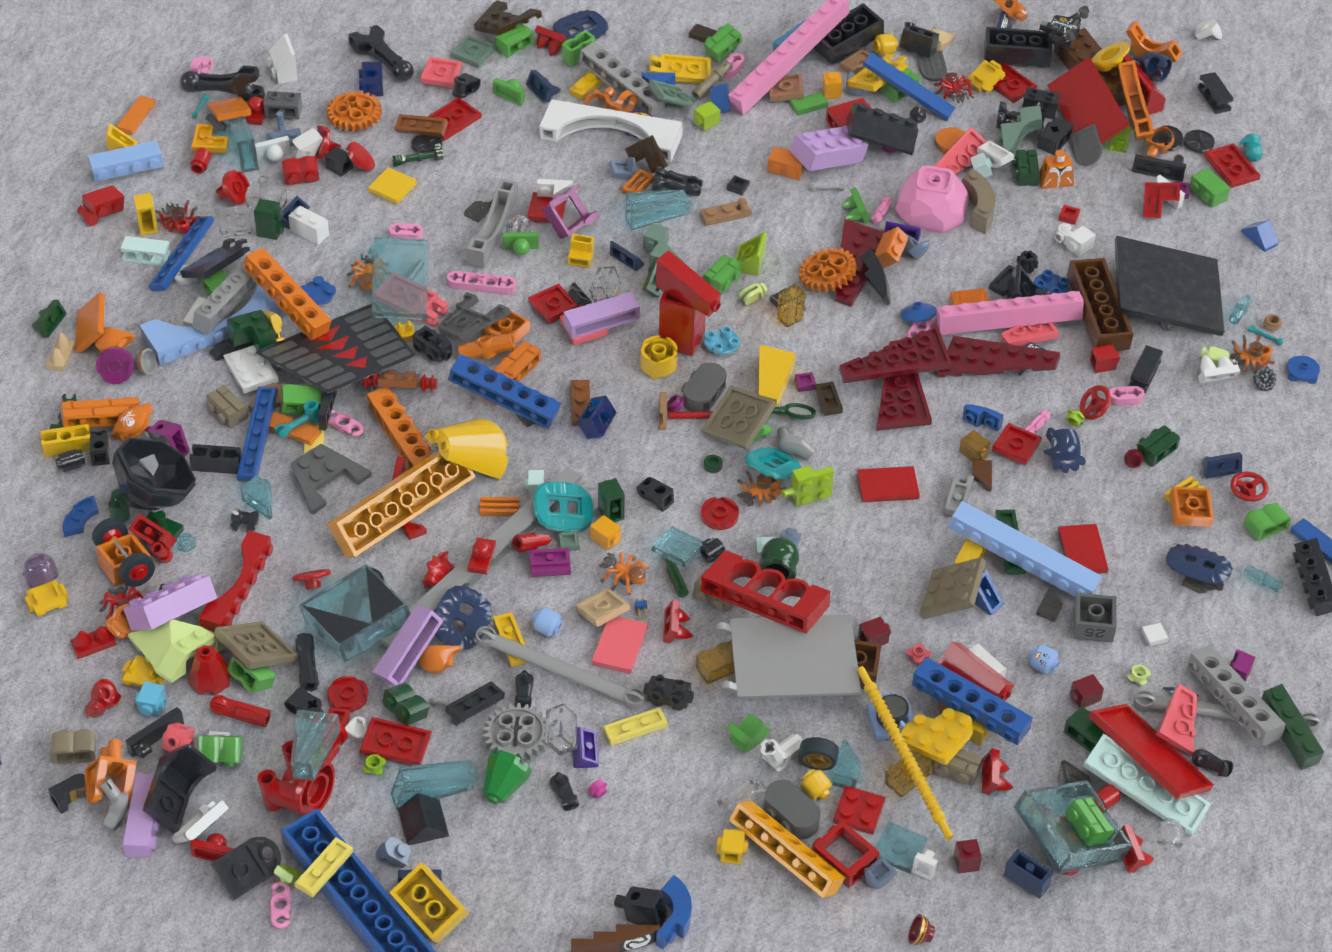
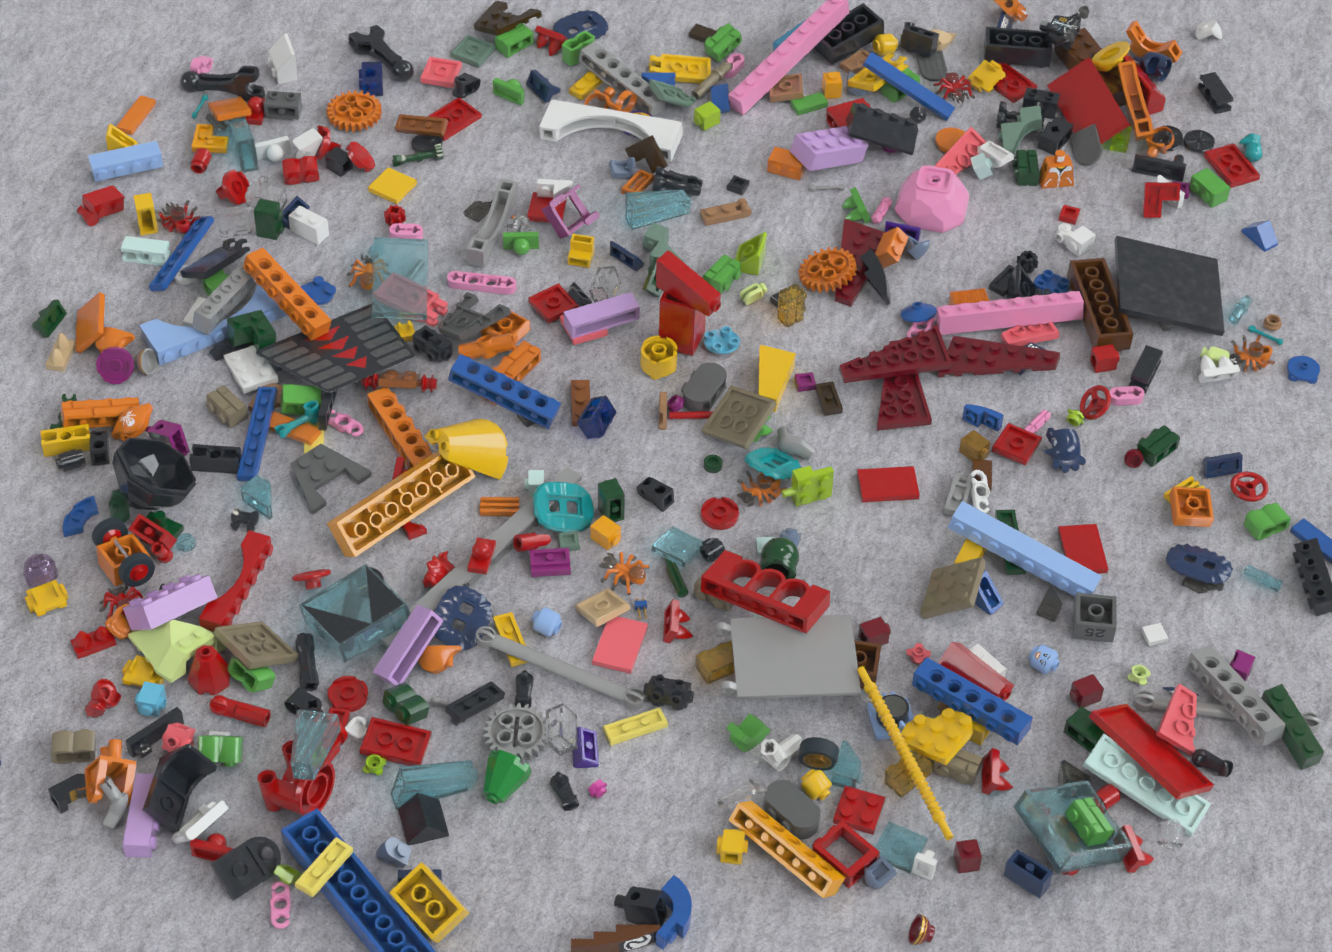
yellow plate [263,310,284,342] -> none
sand blue plate [266,111,301,146] -> none
dark green piece [771,403,816,420] -> none
dark tan brick [962,169,996,234] -> none
black piece [1253,366,1276,391] -> none
none -> red gear [384,205,406,226]
none -> white piece [970,470,990,514]

